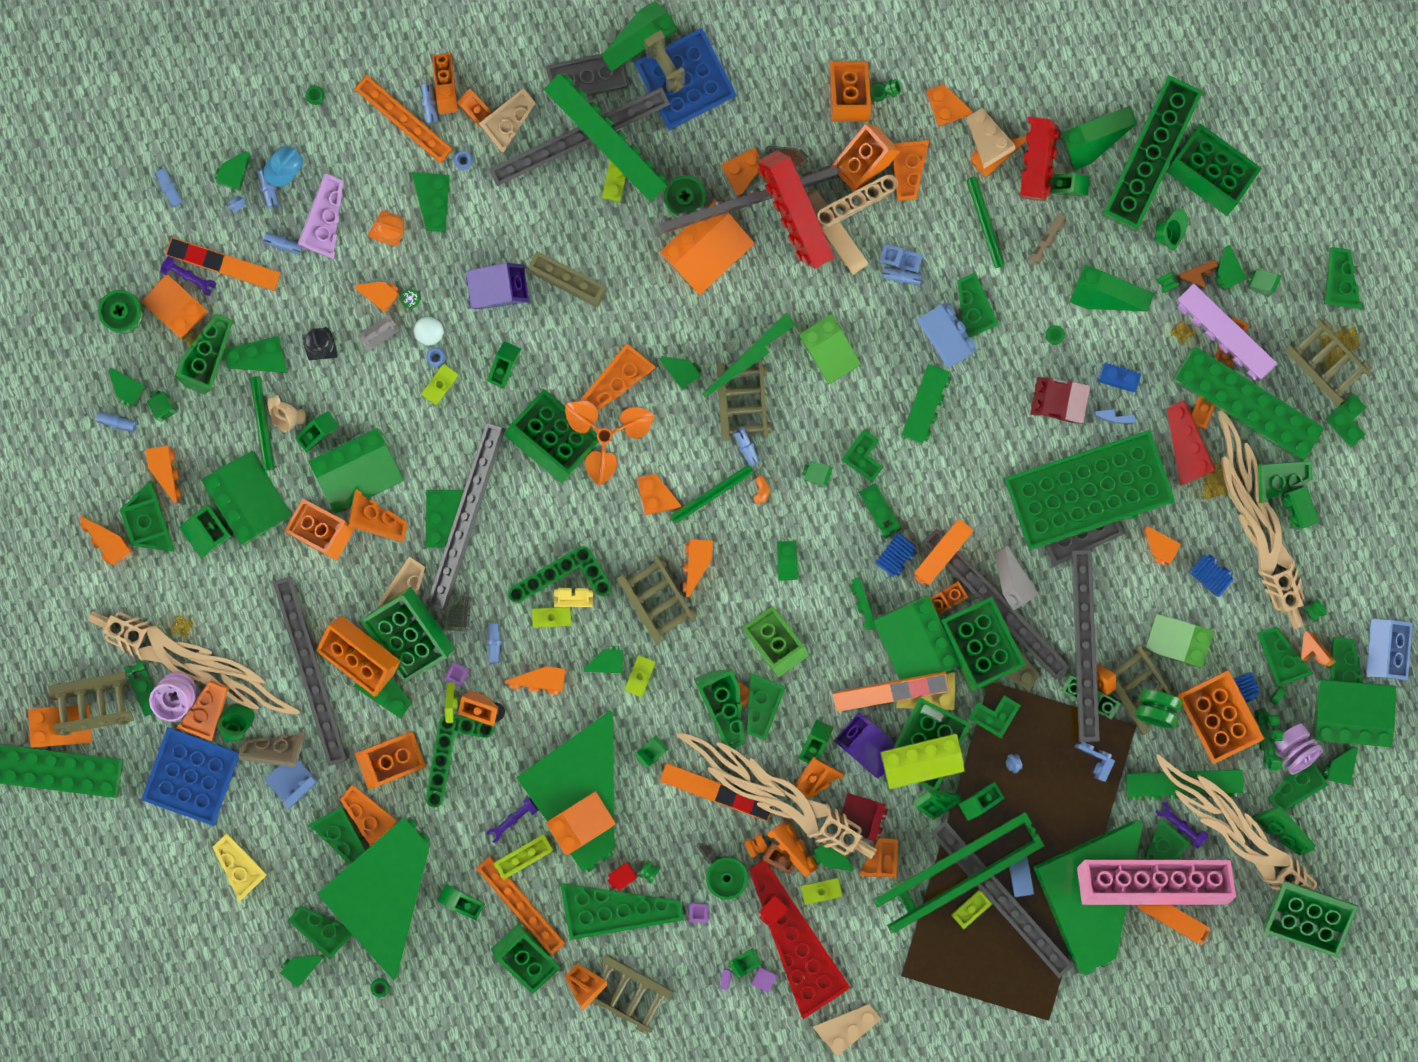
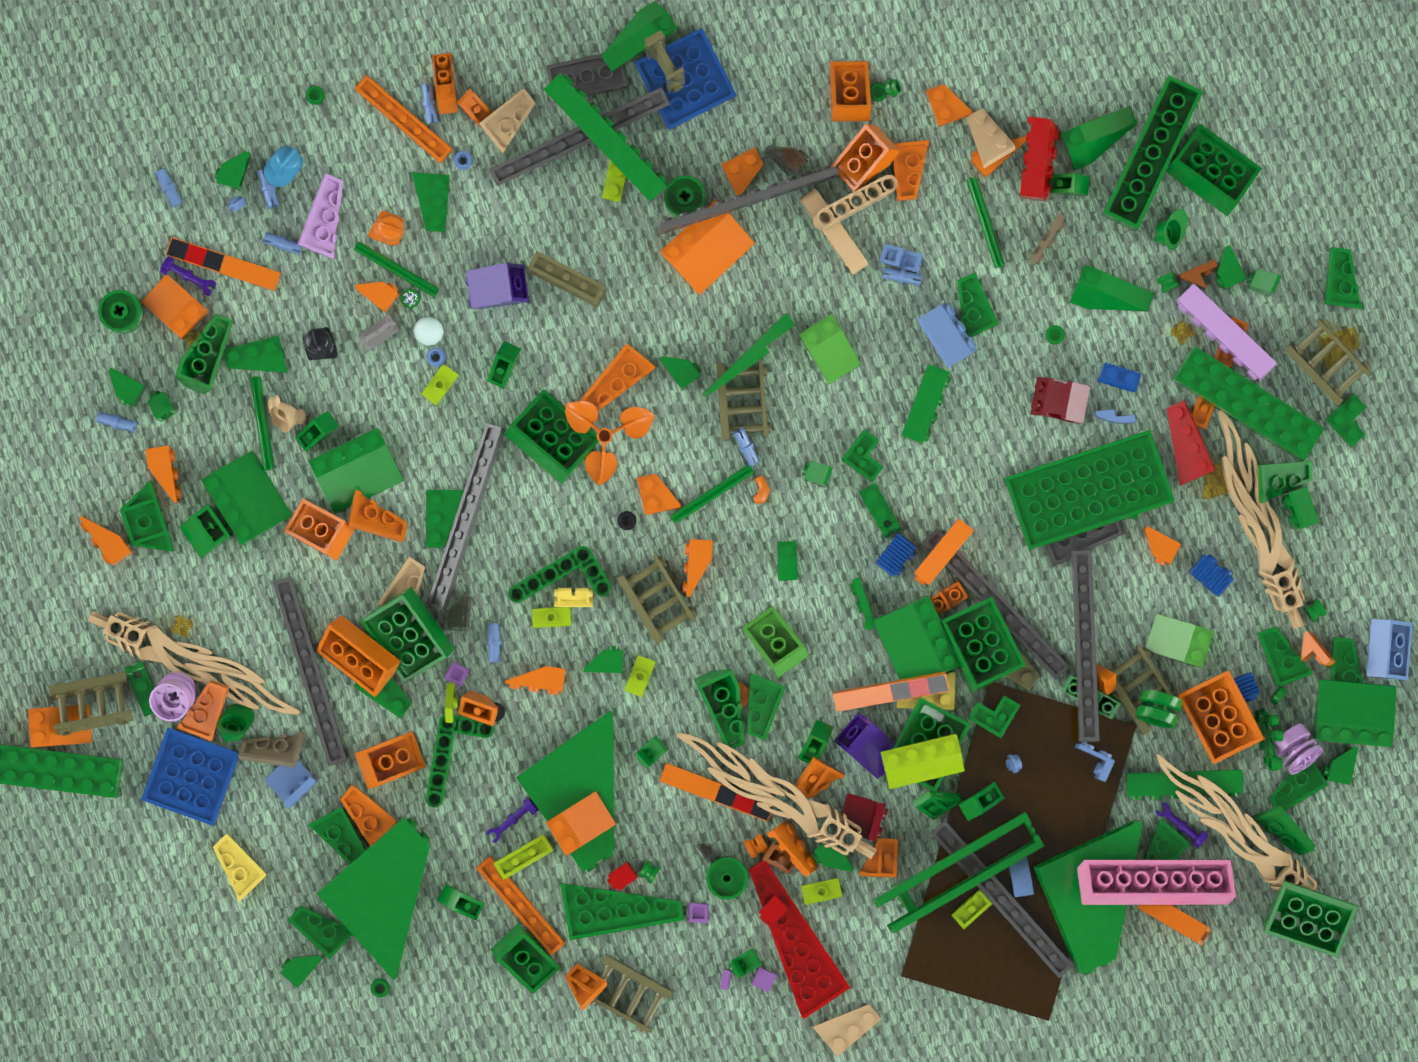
red brick [757,151,834,269] -> none
light grey slope [995,546,1039,610] -> none
none -> green axle [354,242,439,297]
none -> black plate [617,511,637,530]

